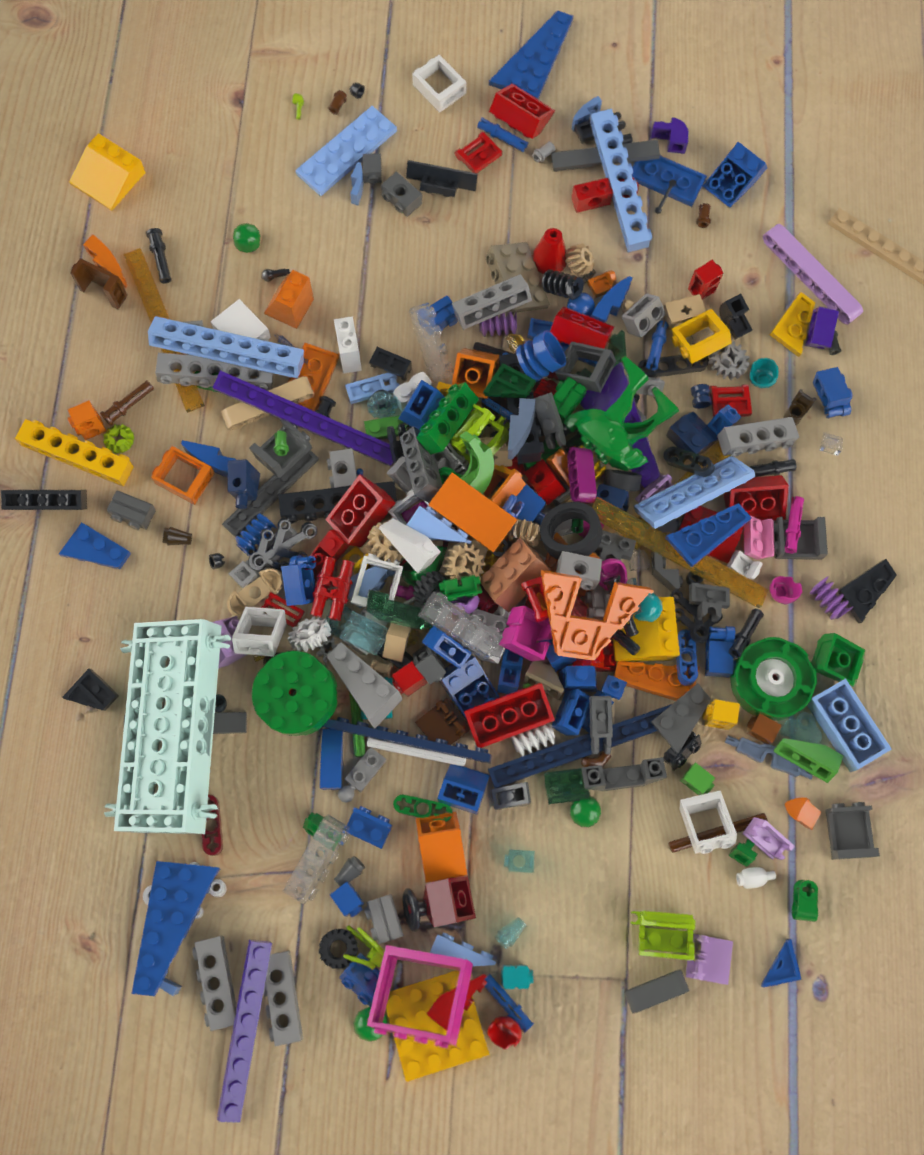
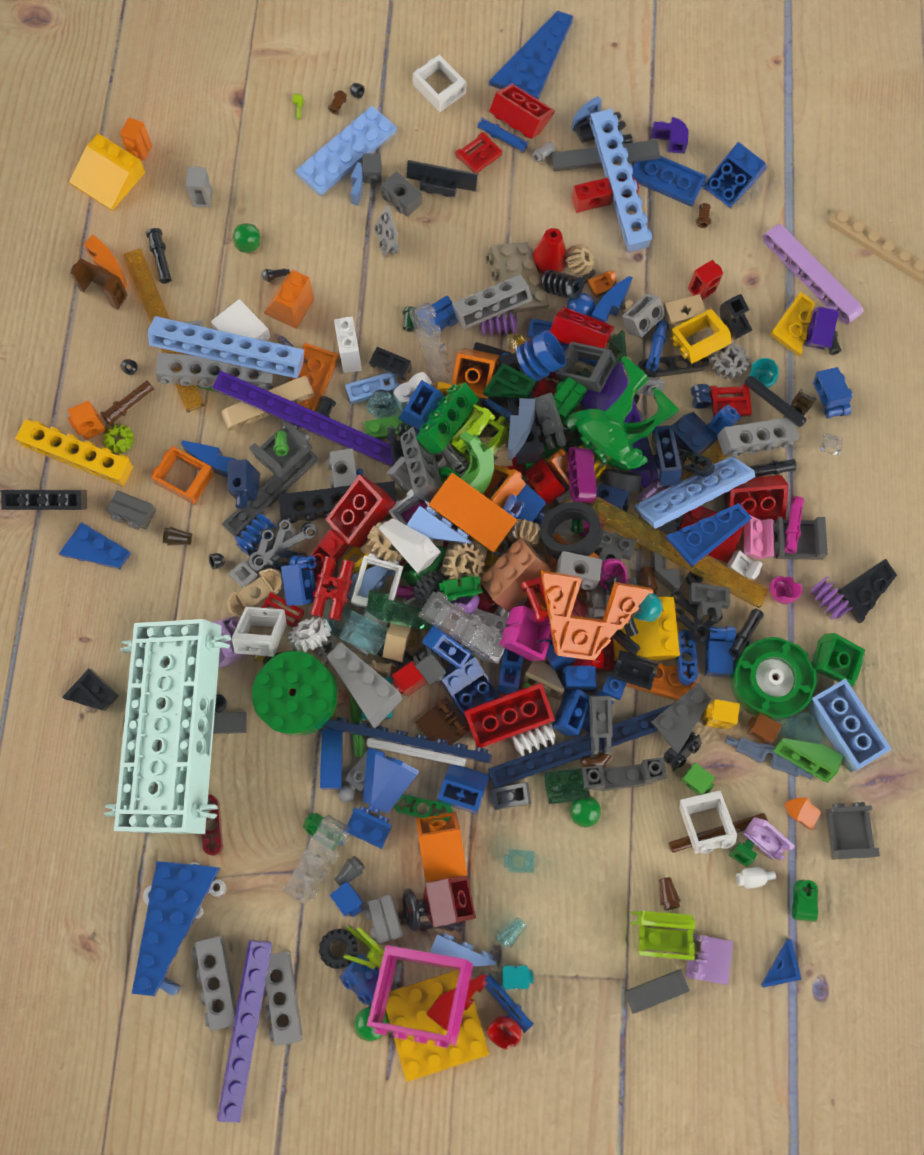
black hinge [655,179,676,214] -> none
none -> orange brick [120,118,152,161]
none -> black hinge [120,359,138,375]
none -> light grey brick [186,166,212,208]
none -> blue slope [363,748,419,814]
none -> light grey hinge [374,204,399,257]
none -> dark green pin [402,306,417,332]
none -> black hinge [612,650,659,690]
none -> reddish brown cone [639,567,658,595]
none -> dark blue brick [651,425,682,486]
none -> reddish brown cone [659,877,681,910]
none -> black axle [744,376,807,427]

